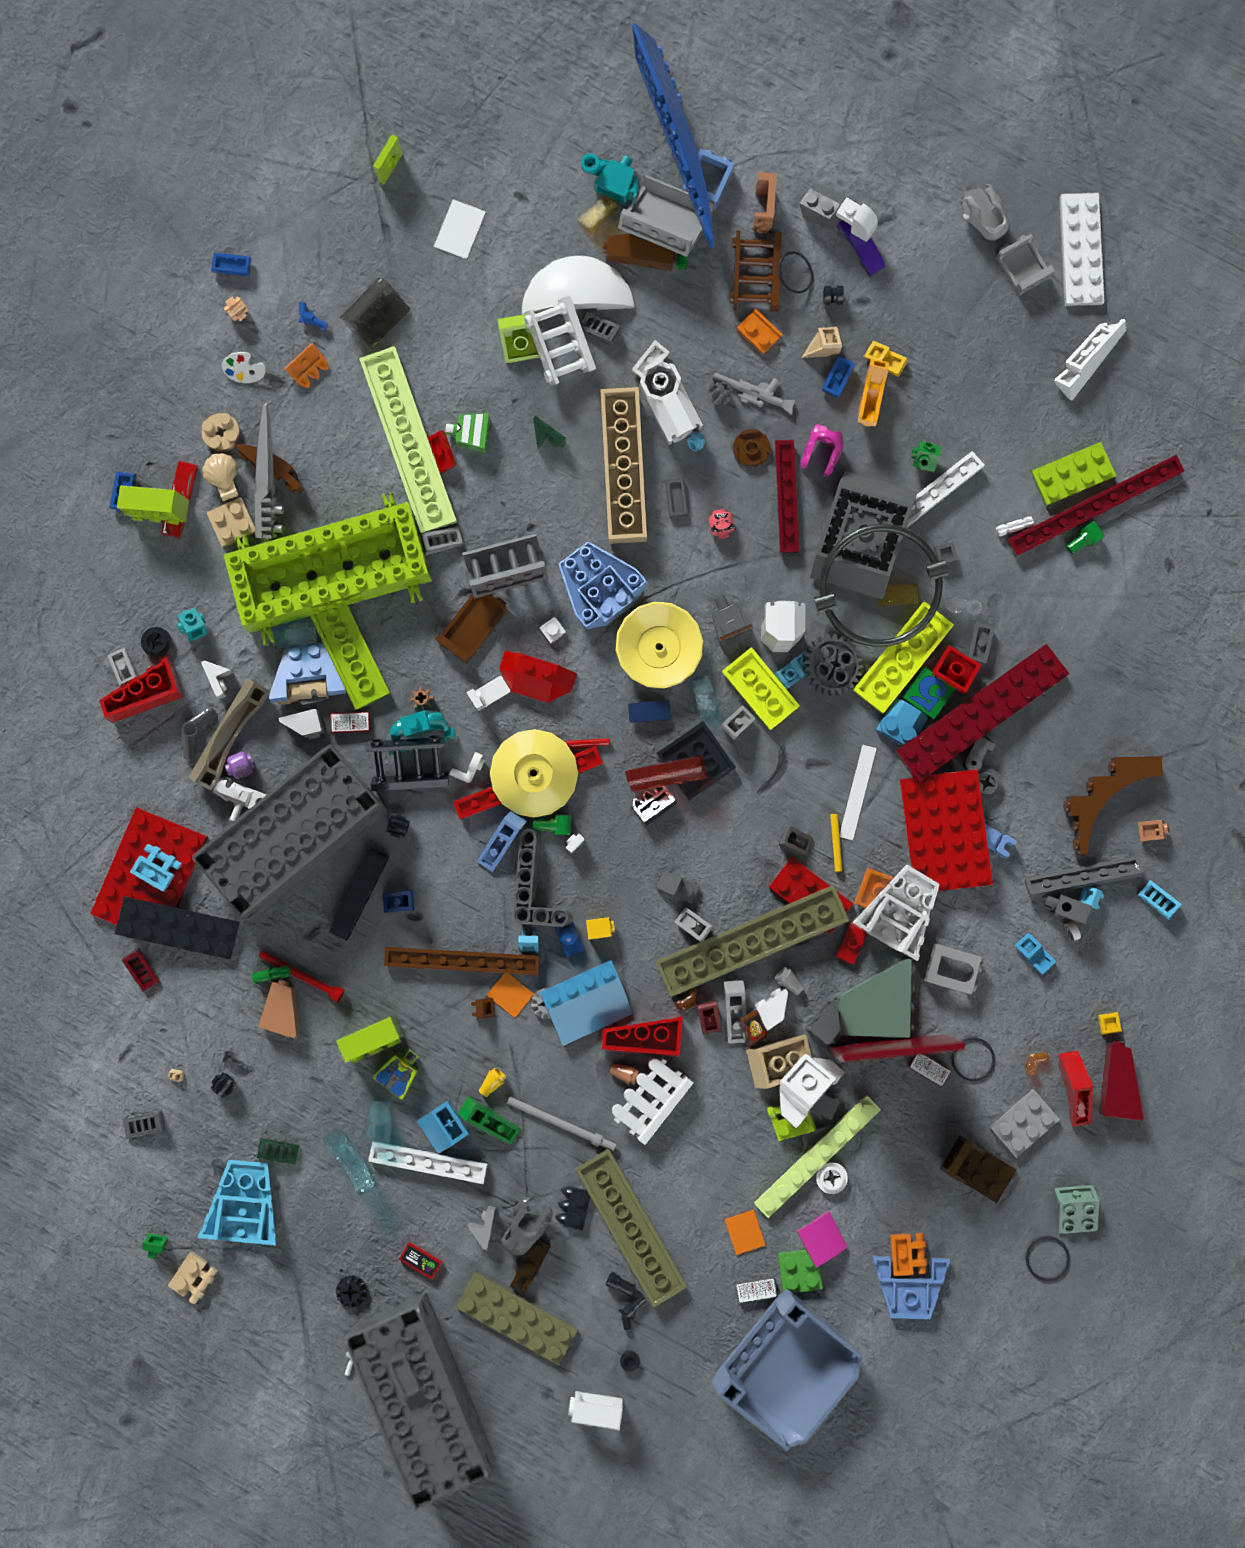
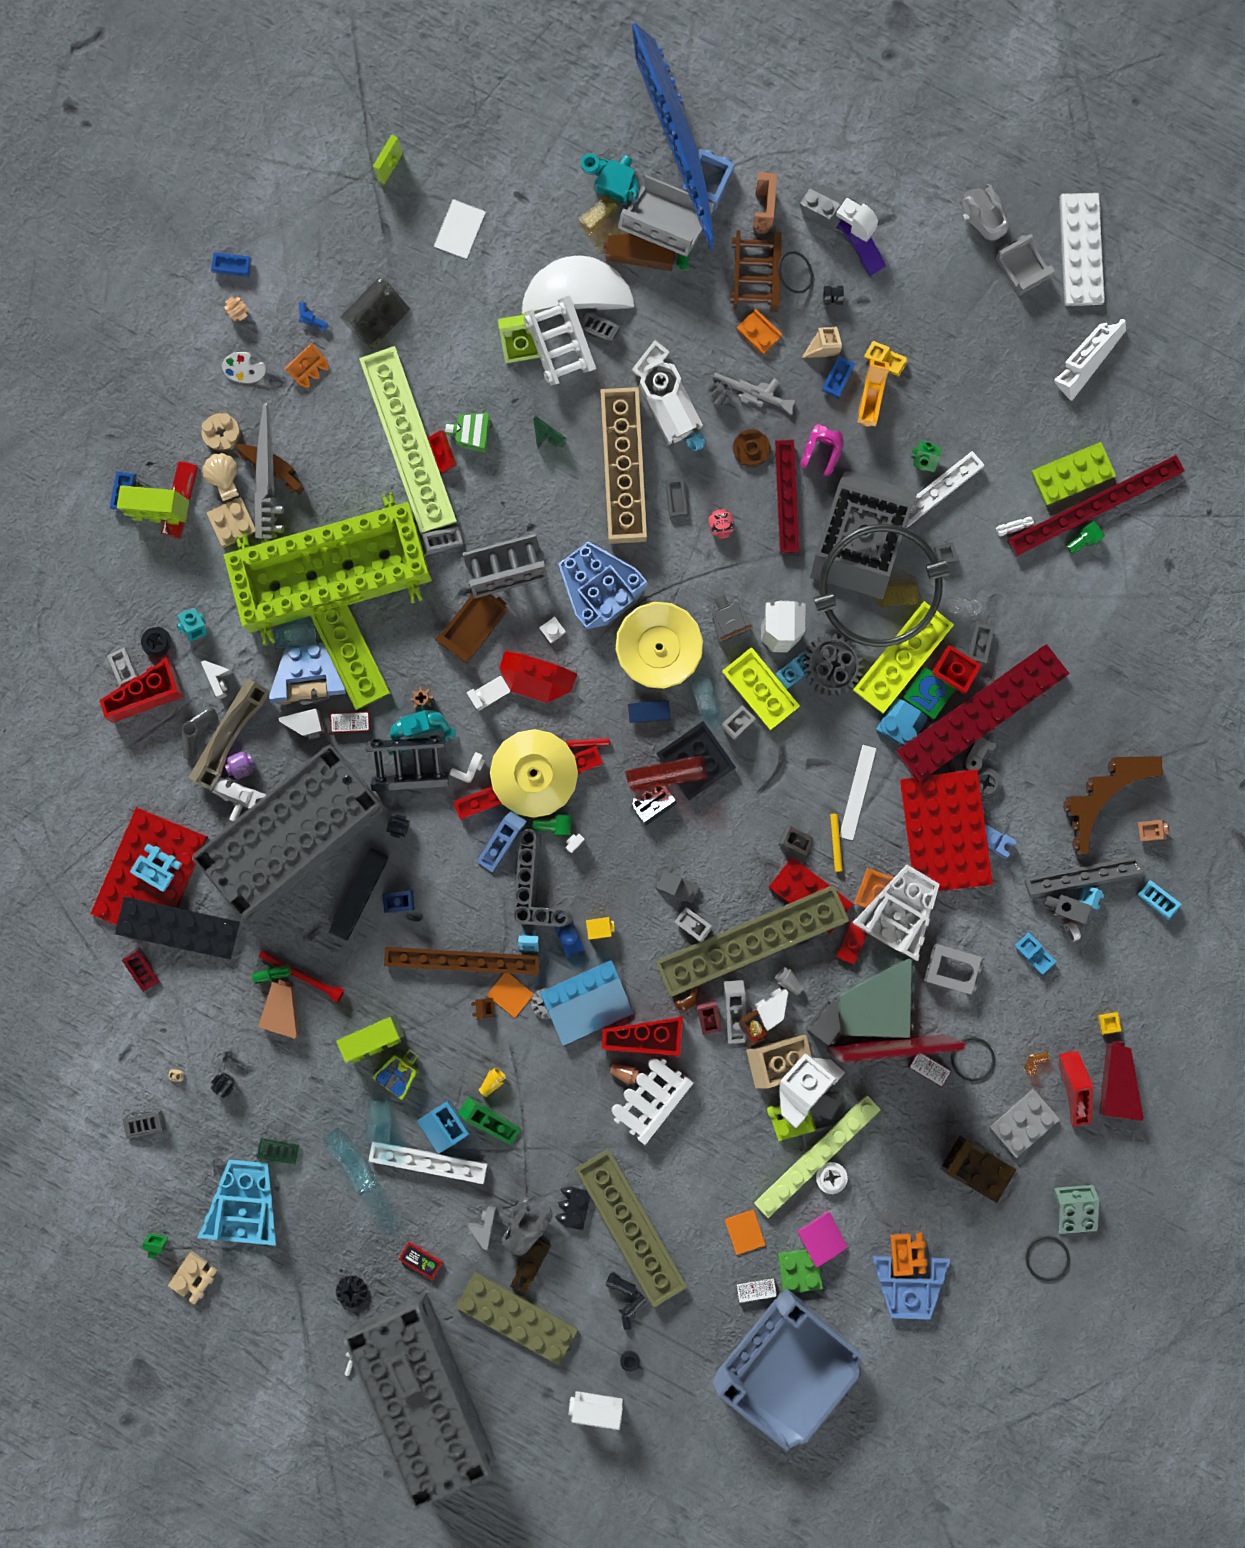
light grey bar [507,1097,616,1151] -> none

